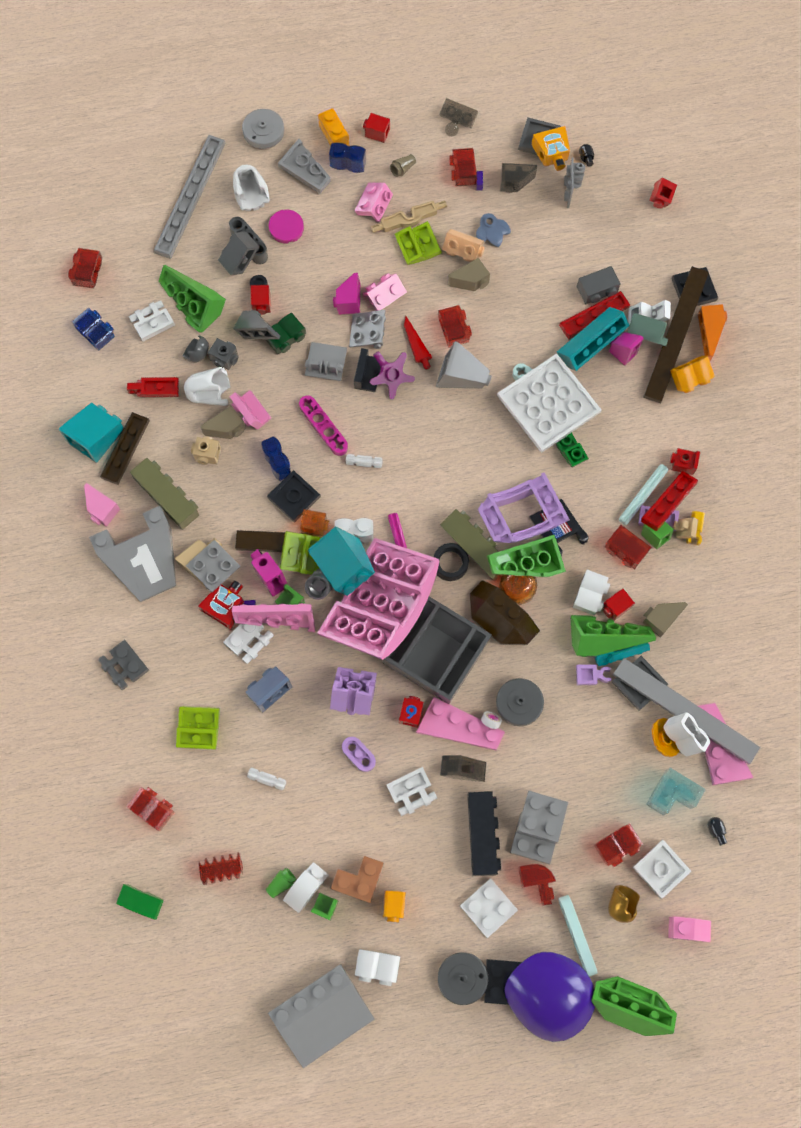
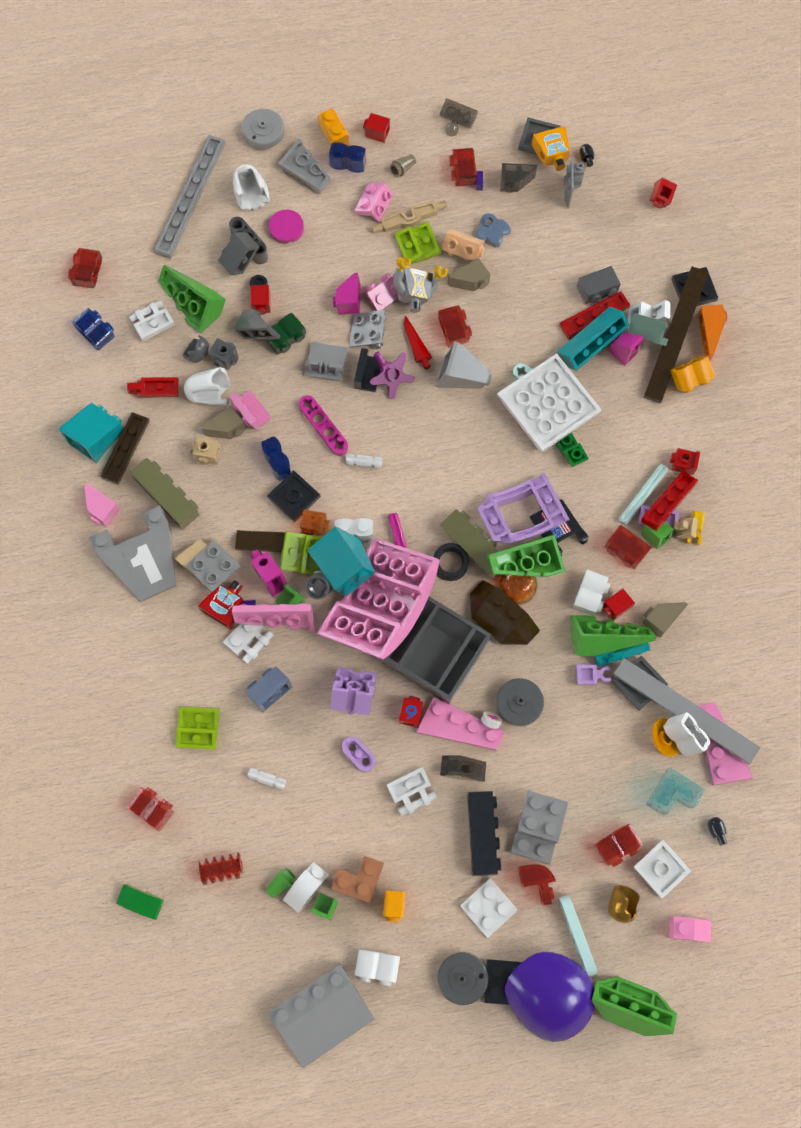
dark grey plate [98,639,149,690] -> none
none -> torso [393,257,448,313]

